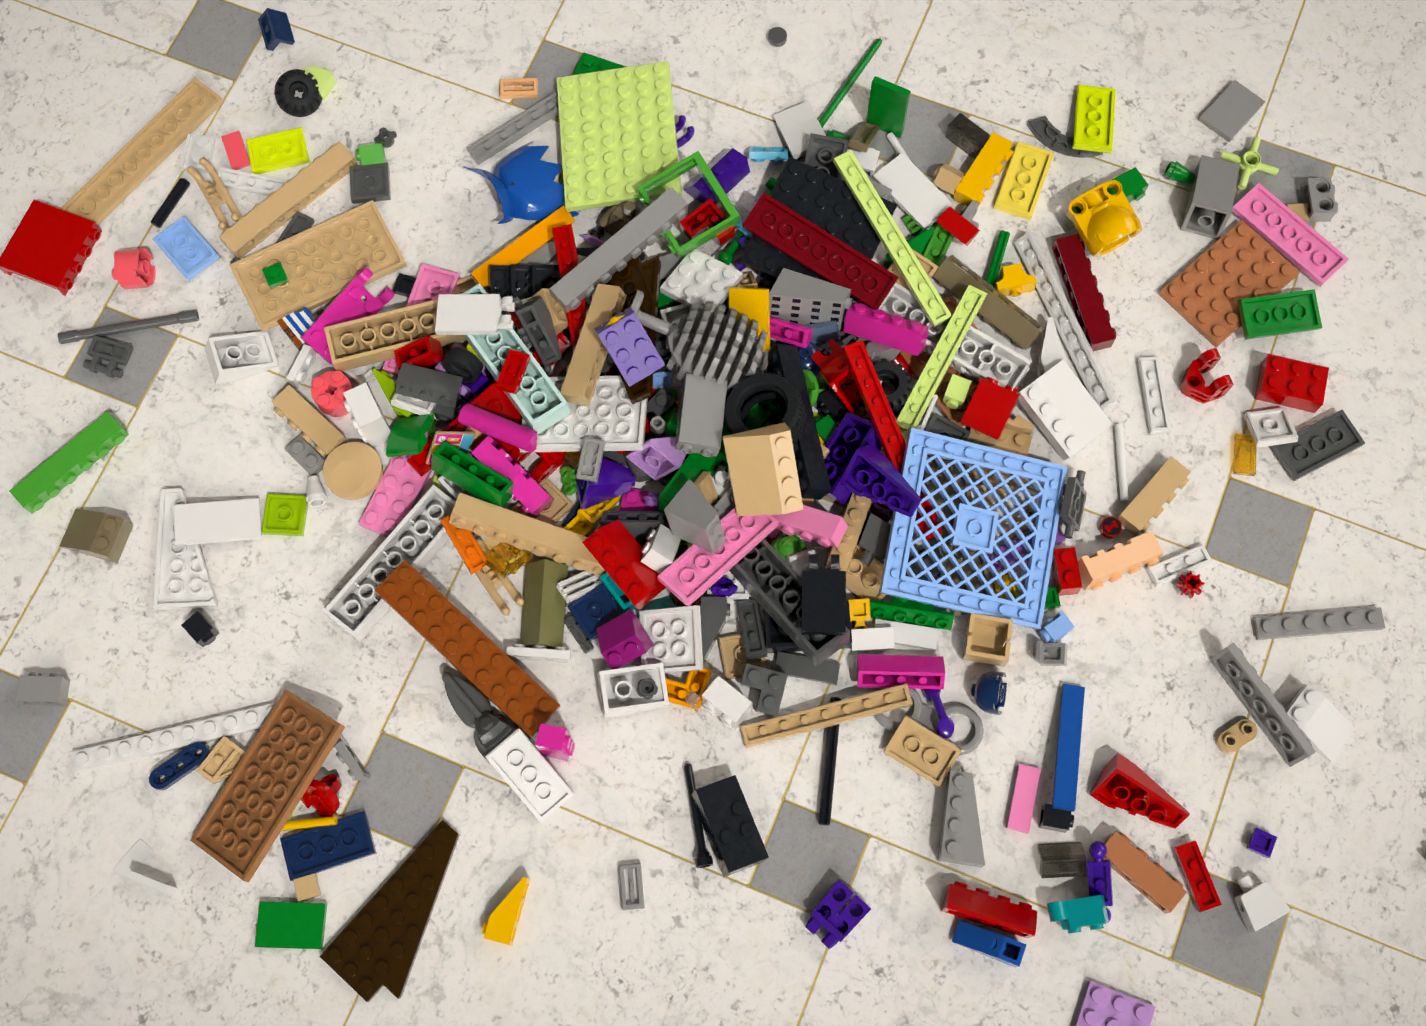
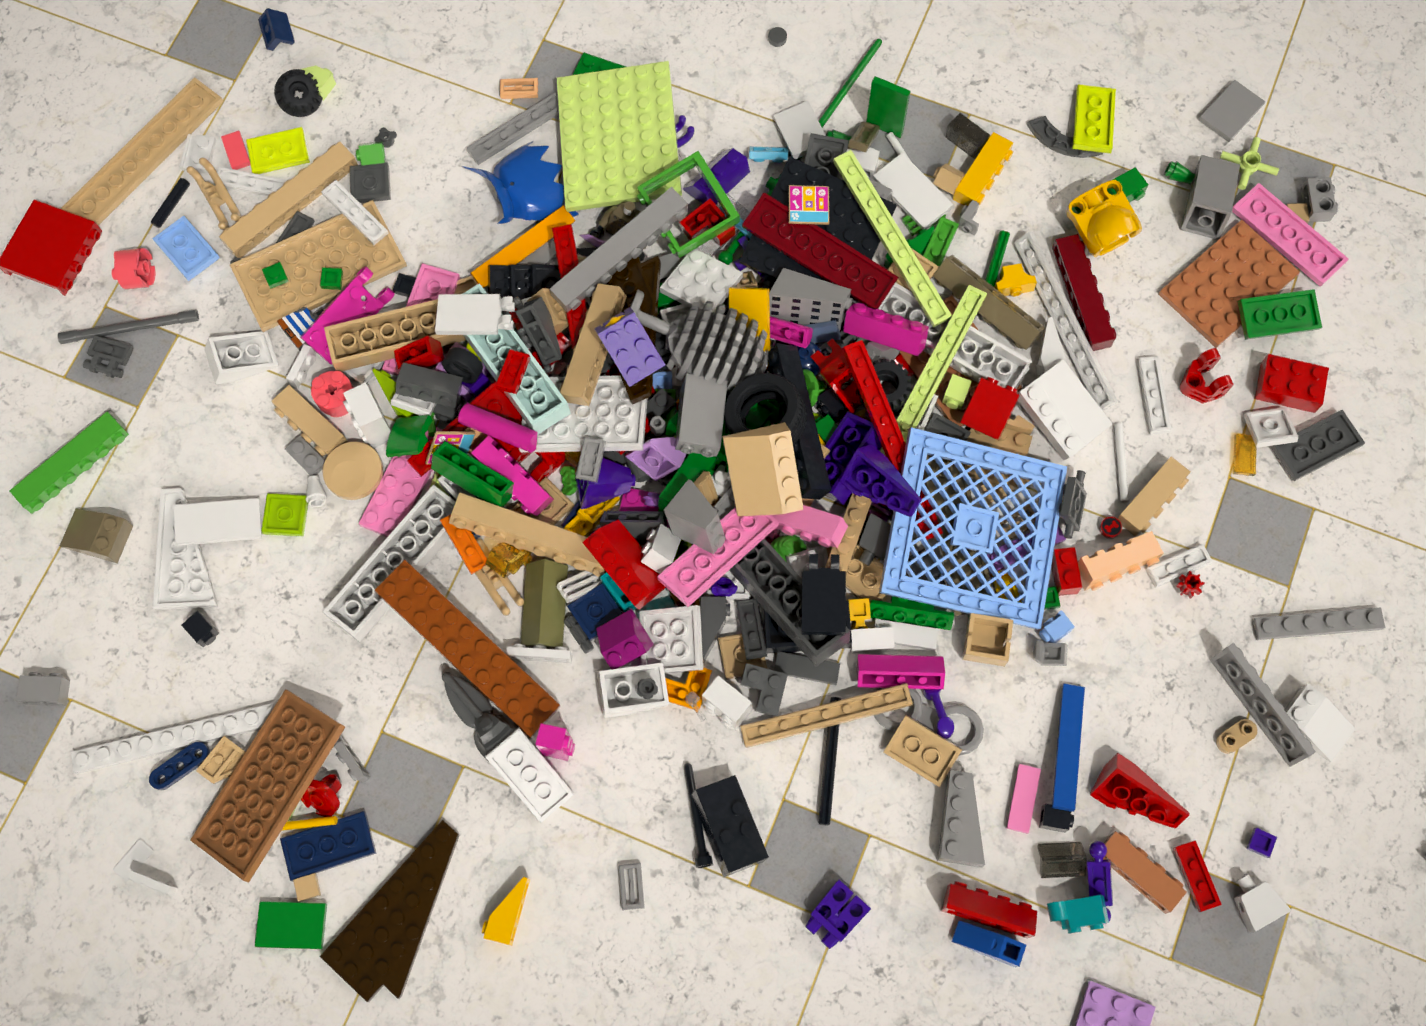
red slope [936,207,980,246] -> none
dark blue cylinder [971,671,1007,715] -> none
light yellow tile [994,141,1054,220] -> none
none -> green plate [320,267,343,290]
none -> white tile [321,180,389,245]
none -> piece [789,185,829,225]

